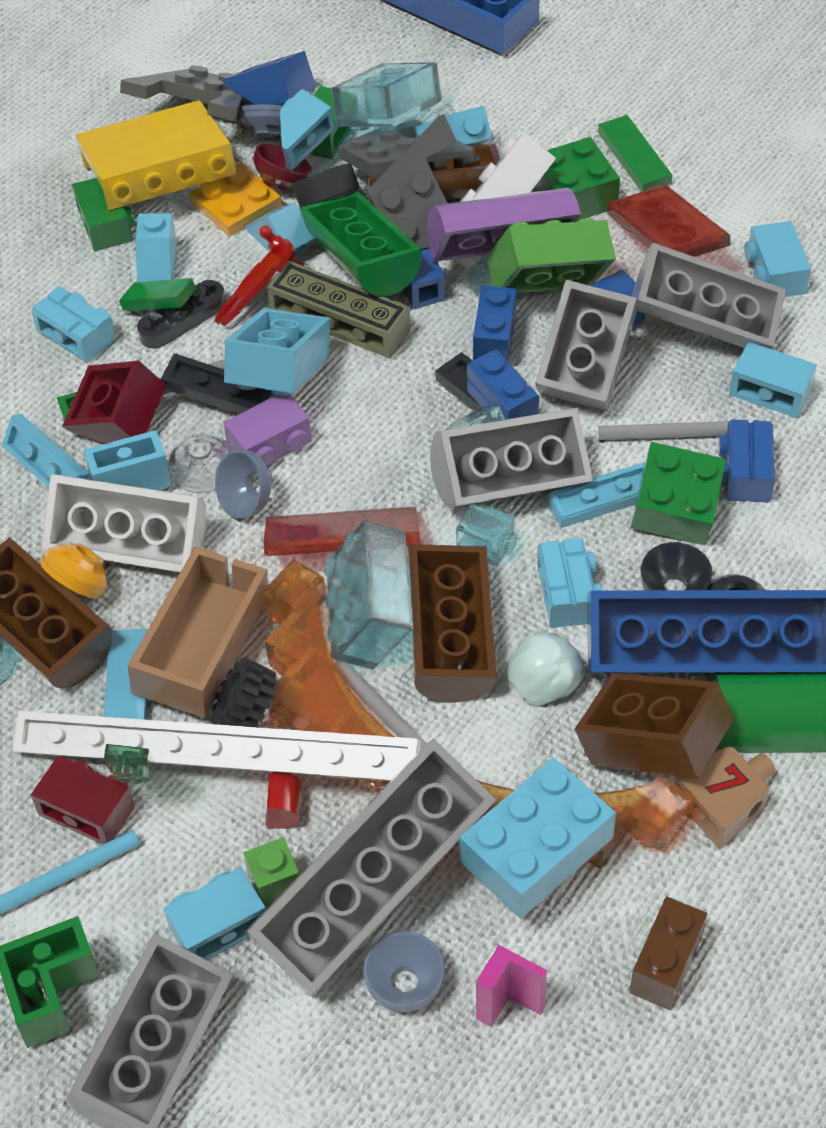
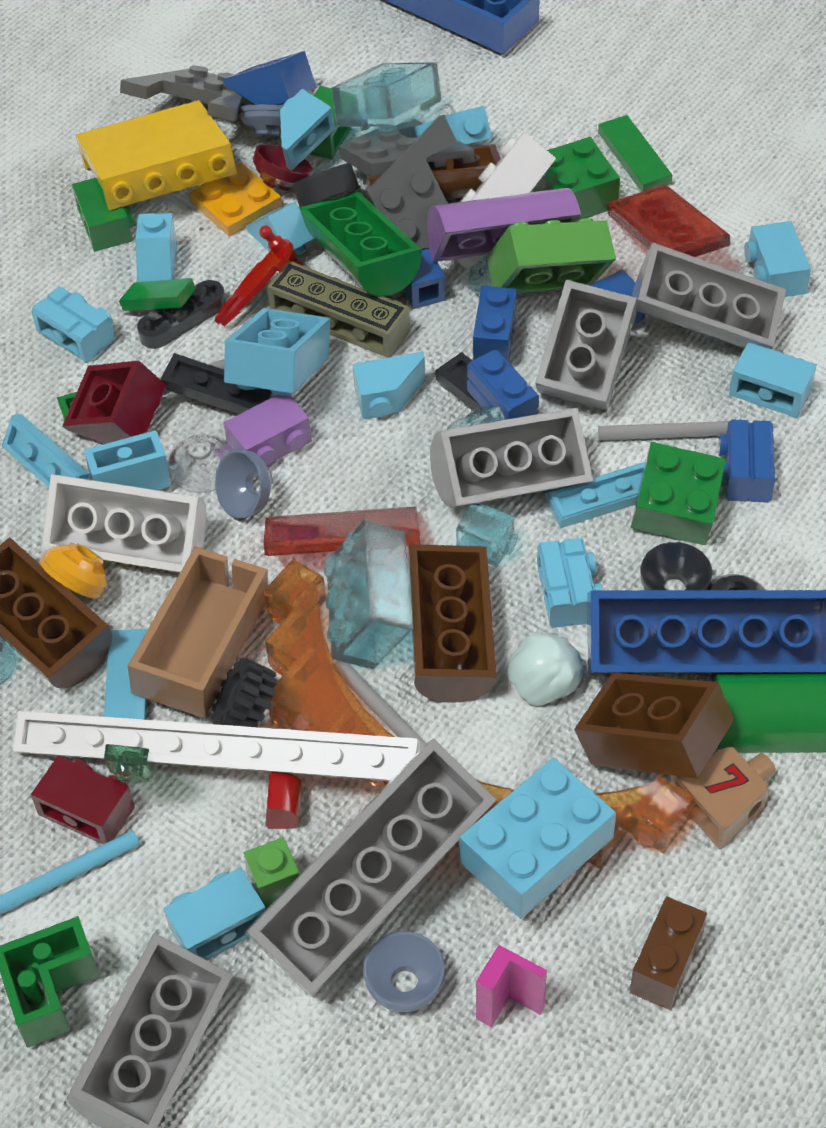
none -> medium azure slope [353,351,426,419]

